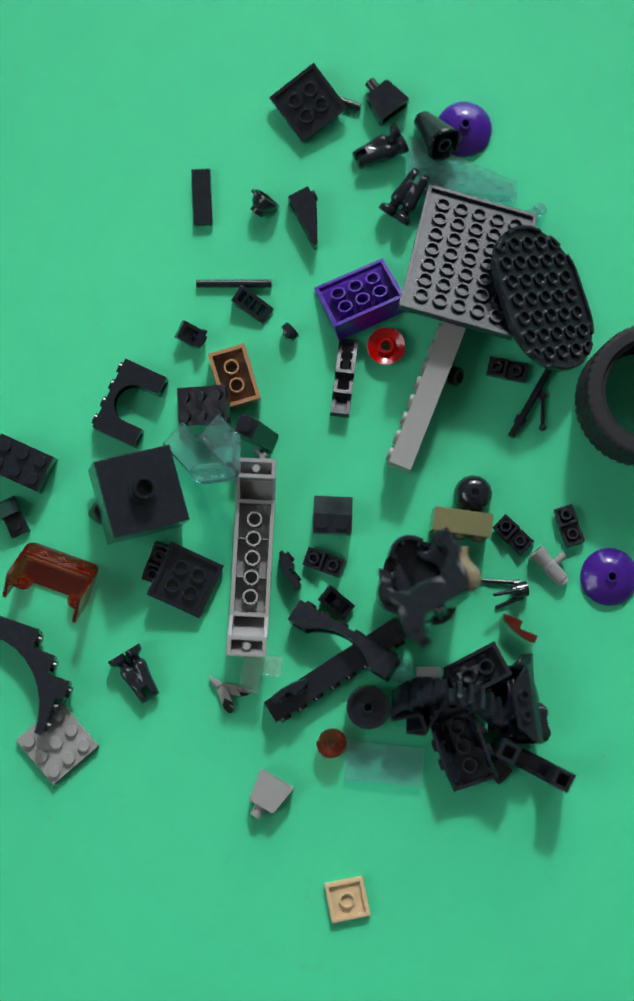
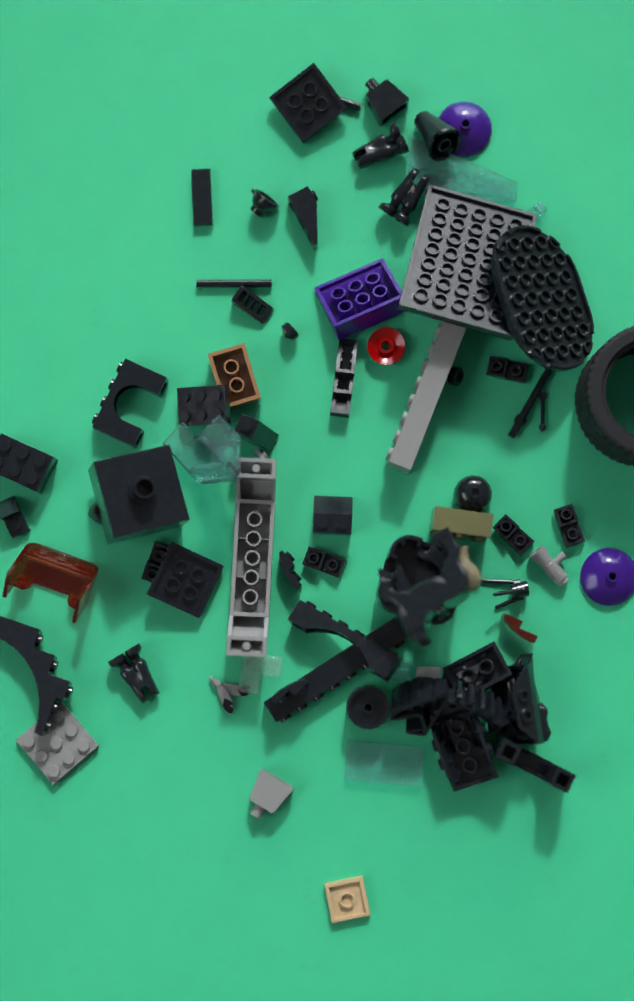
black bracket [175,320,207,348] -> none
clear red hair [316,728,347,759] -> none
black slope [318,585,355,620] -> none
black tile [494,757,512,784] -> none

